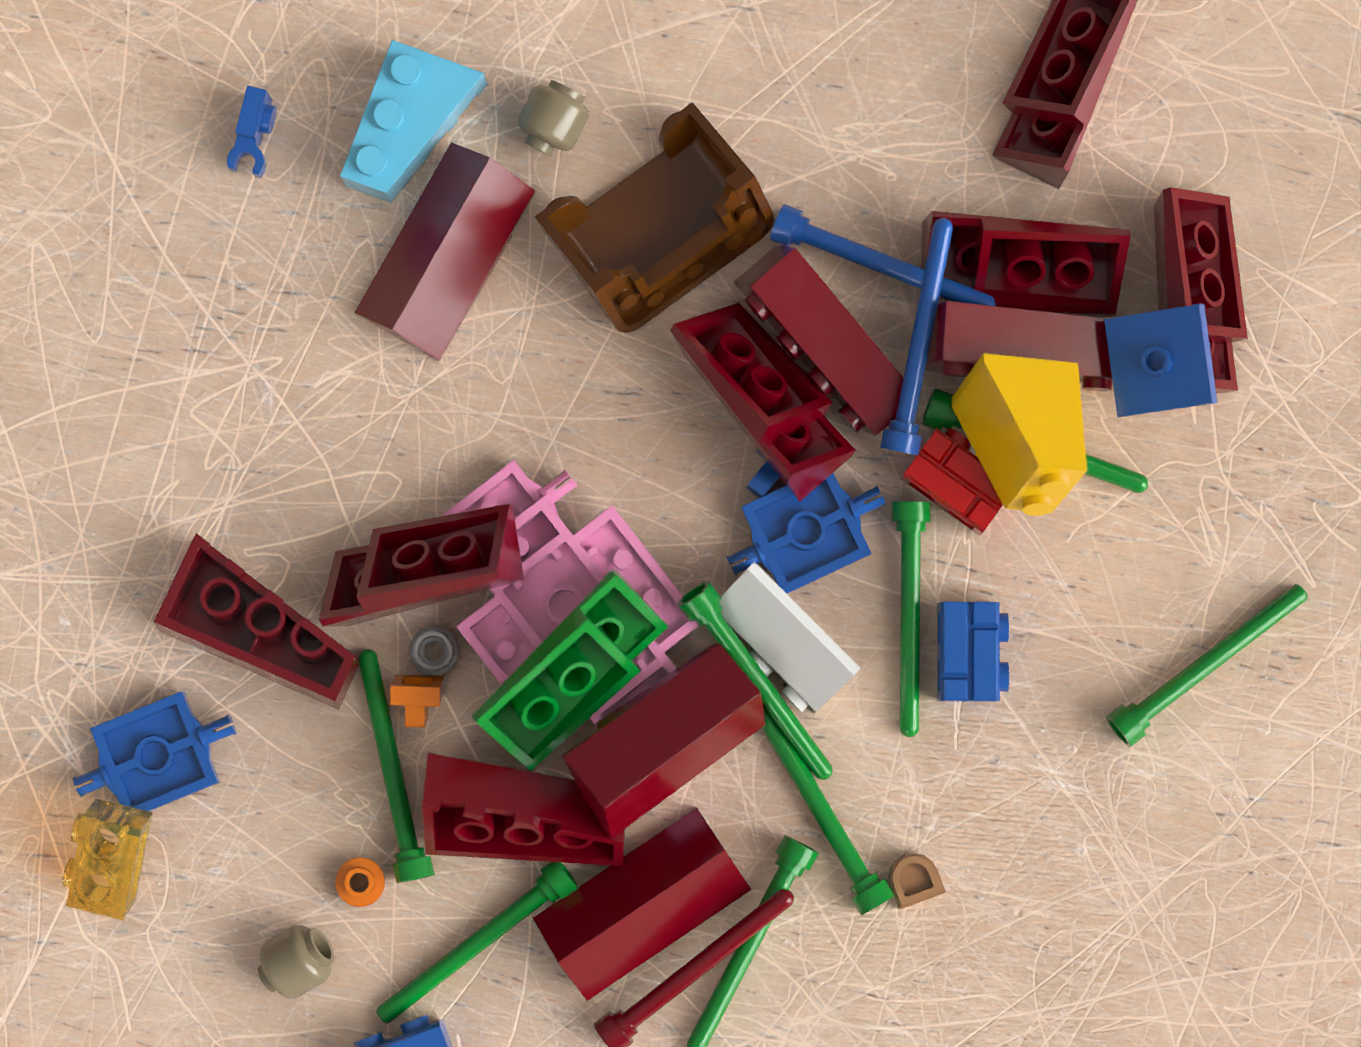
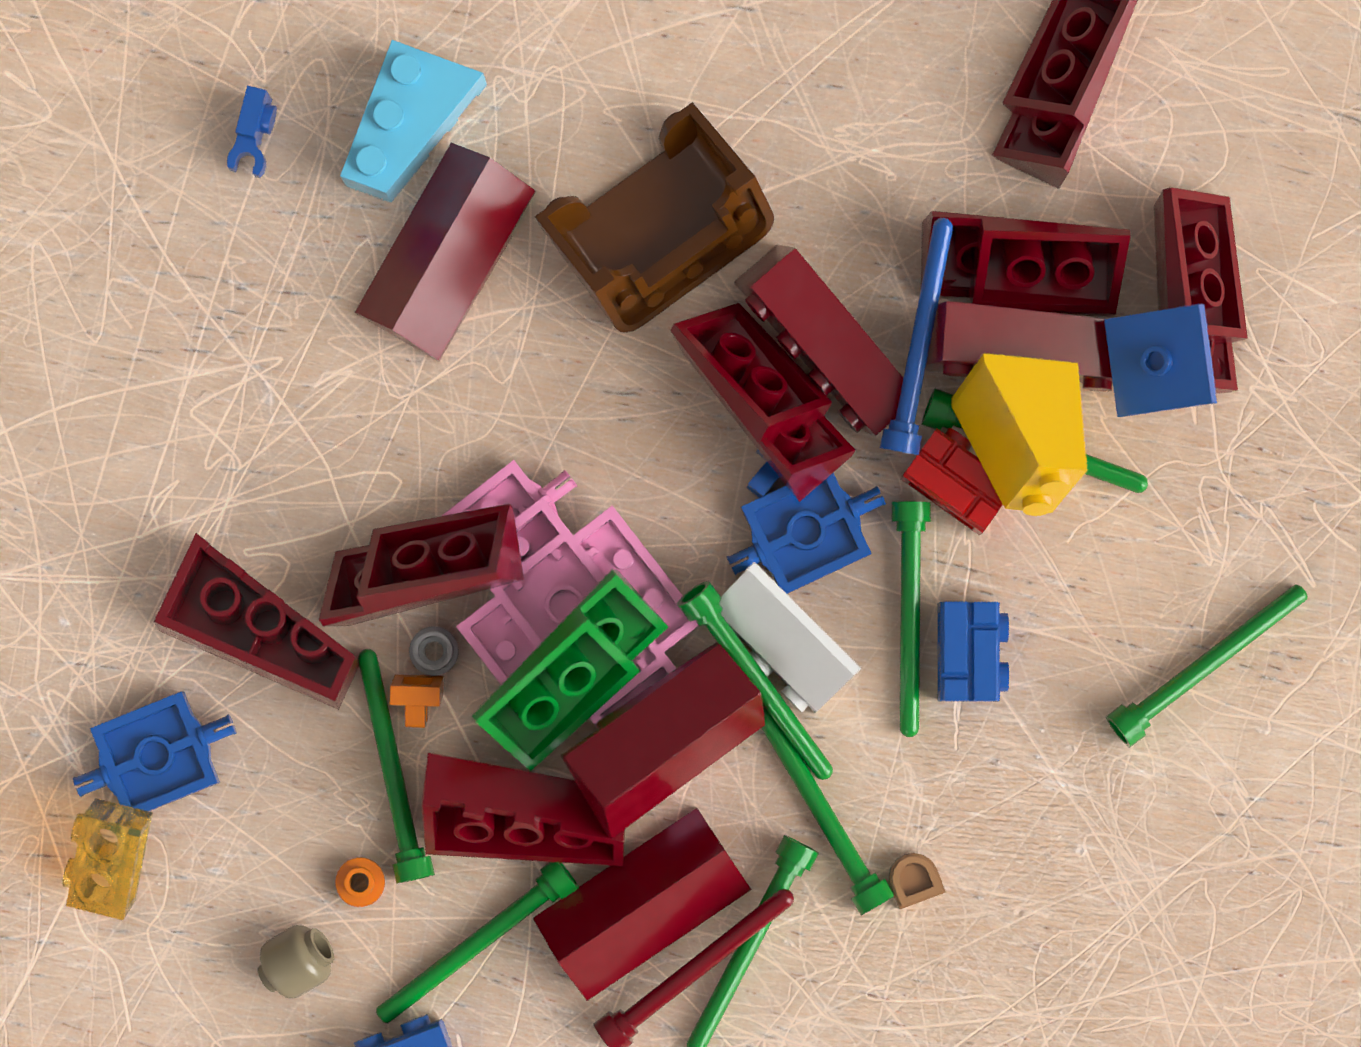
dark tan head [518,79,589,156] -> none
blue piece [770,204,996,306] -> none

